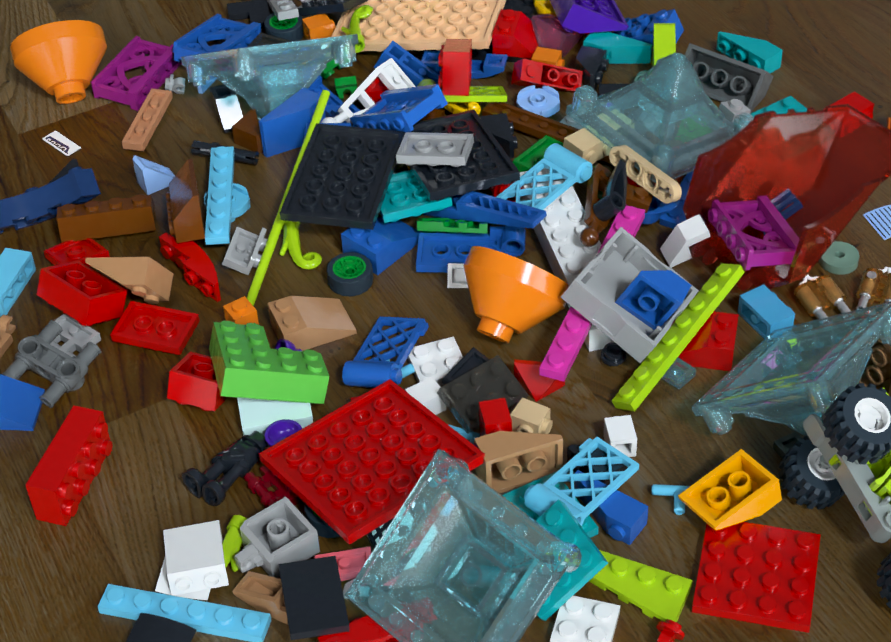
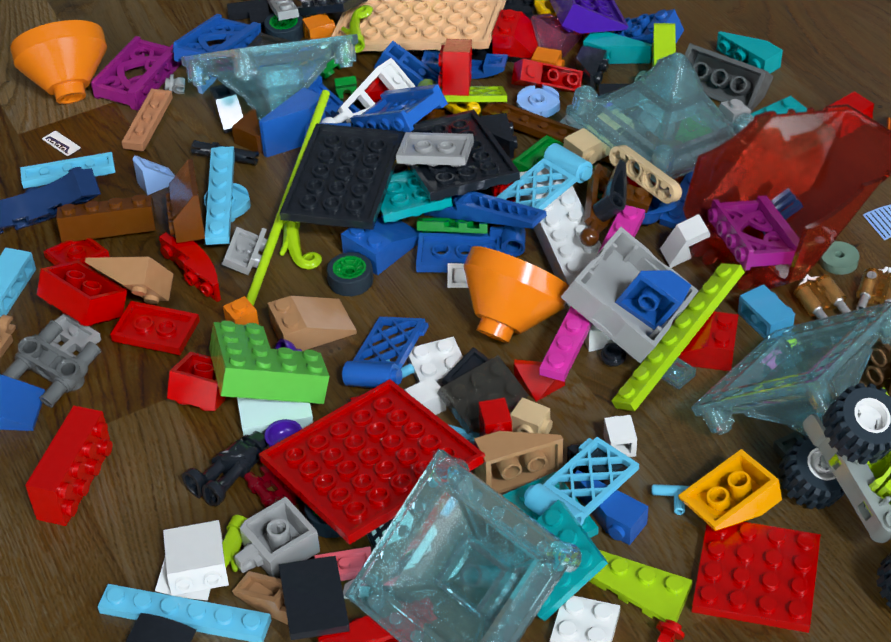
none -> medium azure plate [20,152,115,189]

